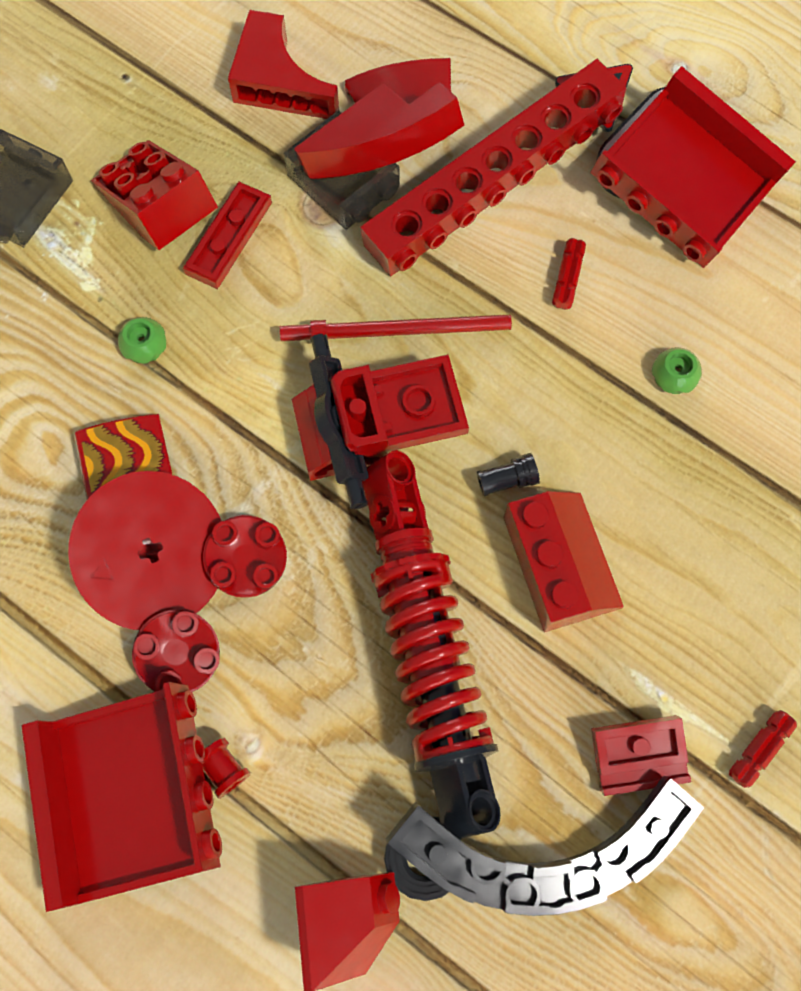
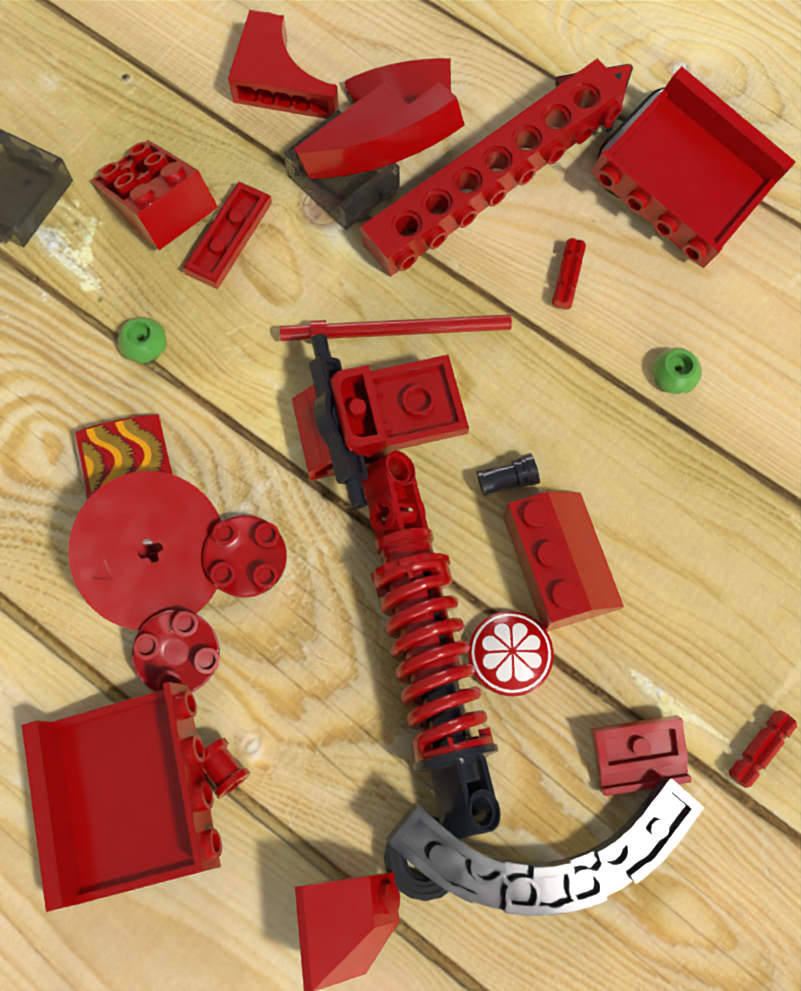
none -> dish [468,611,554,697]

